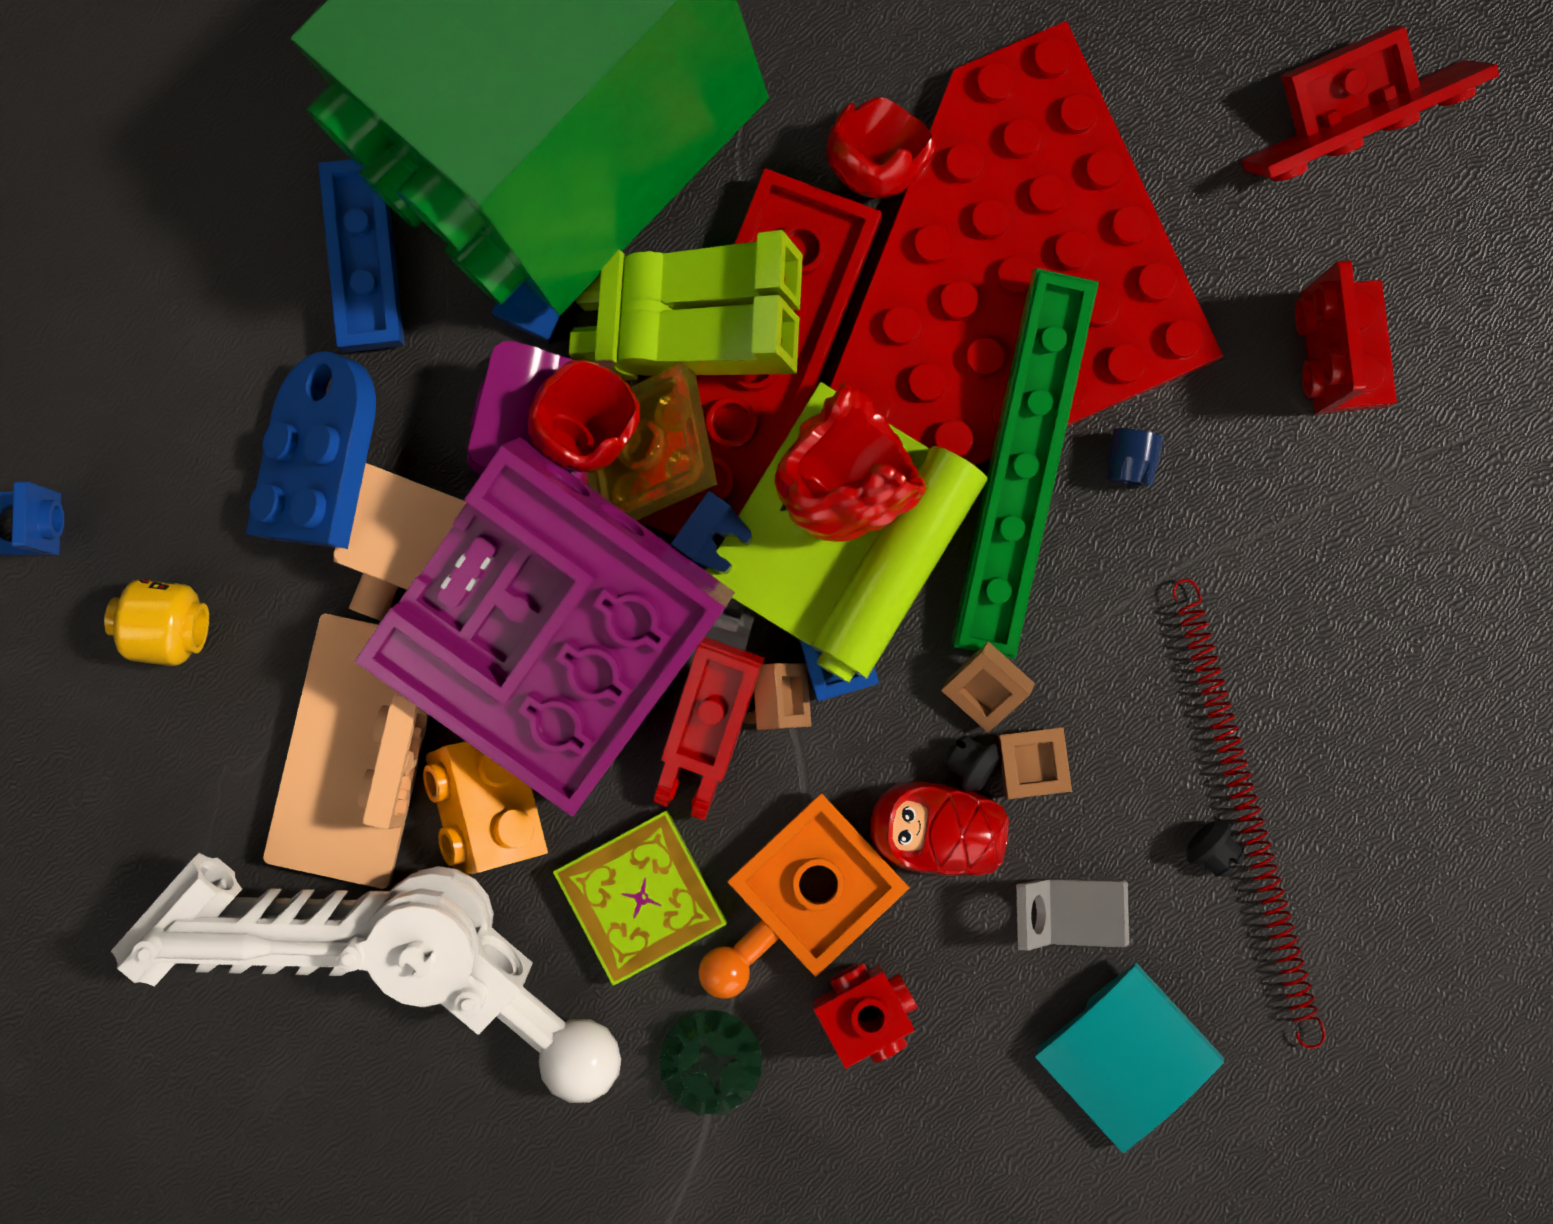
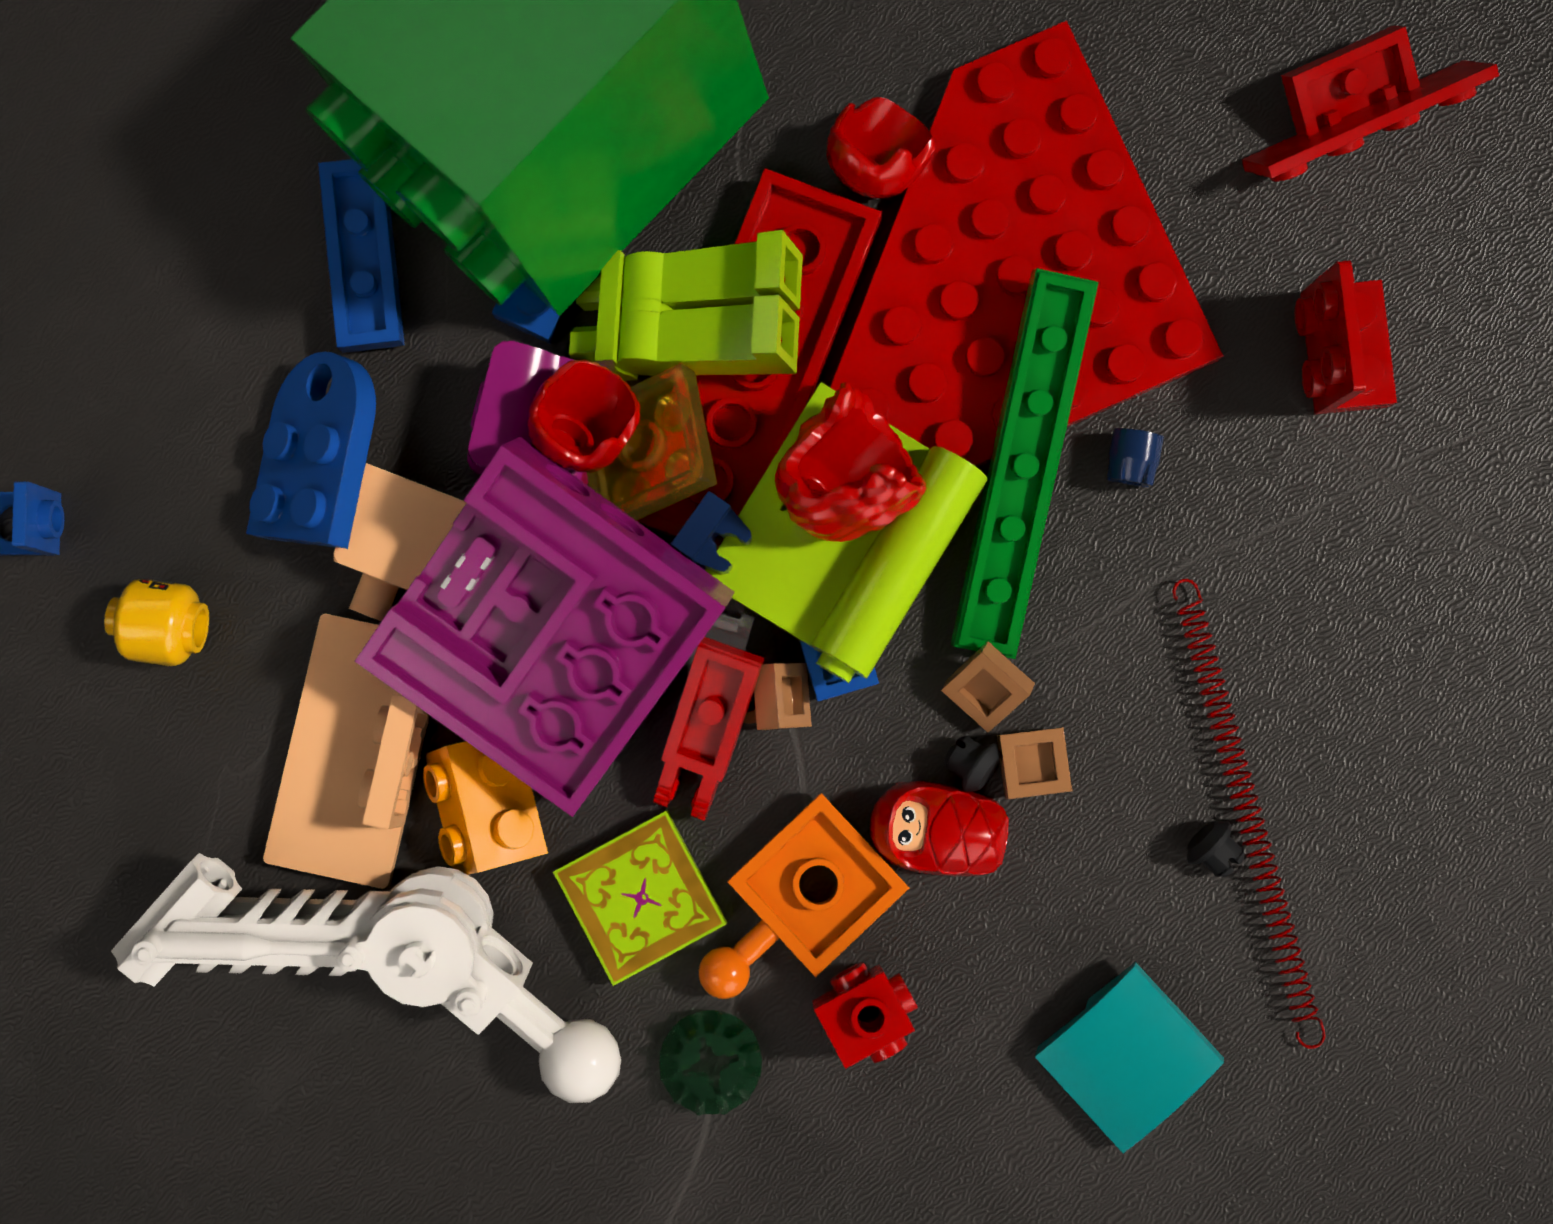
light grey bracket [1016,879,1129,951] -> none

